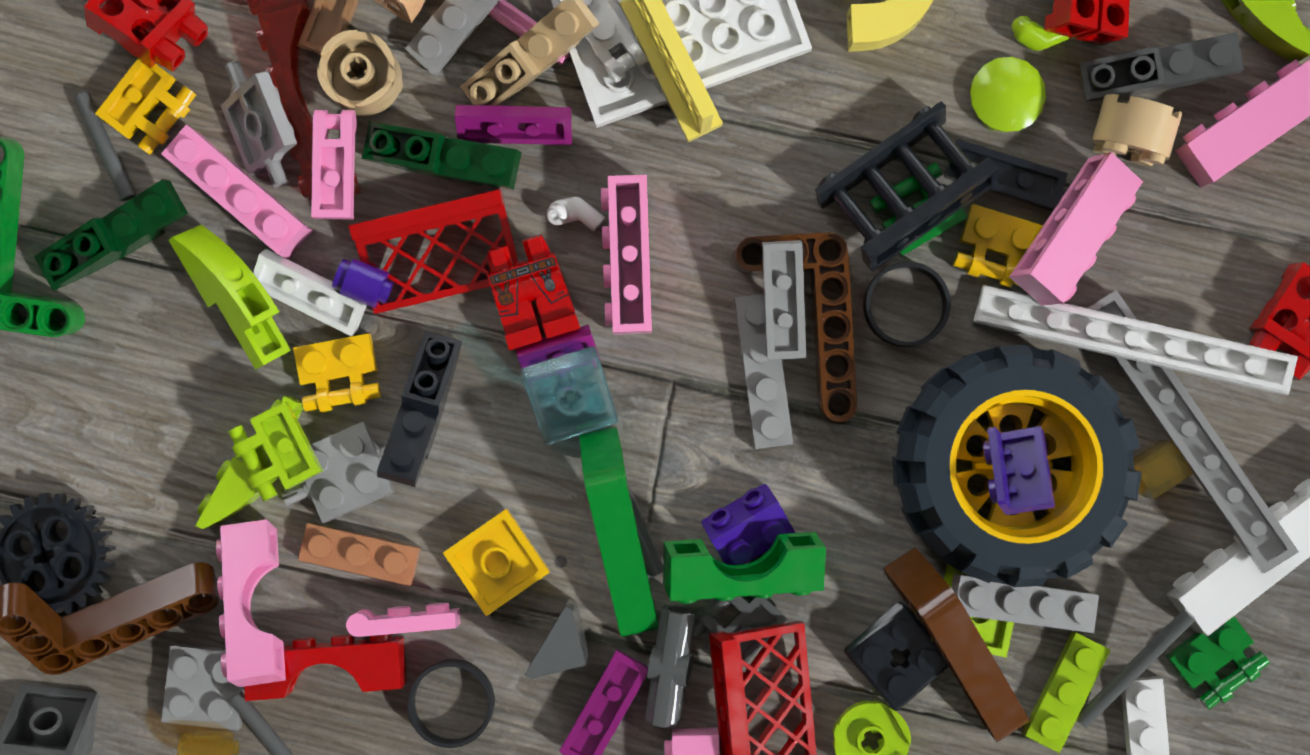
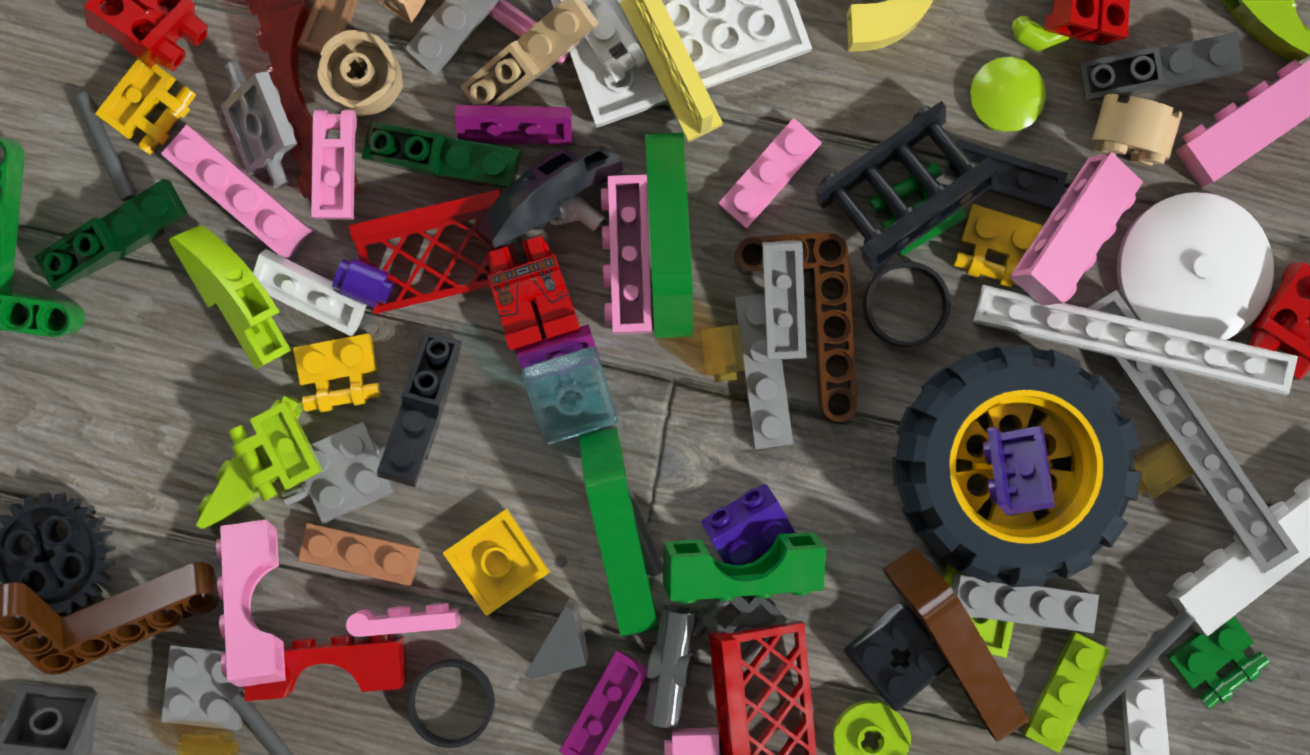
none -> black slope [476,145,624,248]
none -> green beam [645,132,693,339]
none -> clear yellow brick [699,324,745,383]
none -> bright pink plate [717,118,822,230]
none -> white dish [1116,192,1274,340]

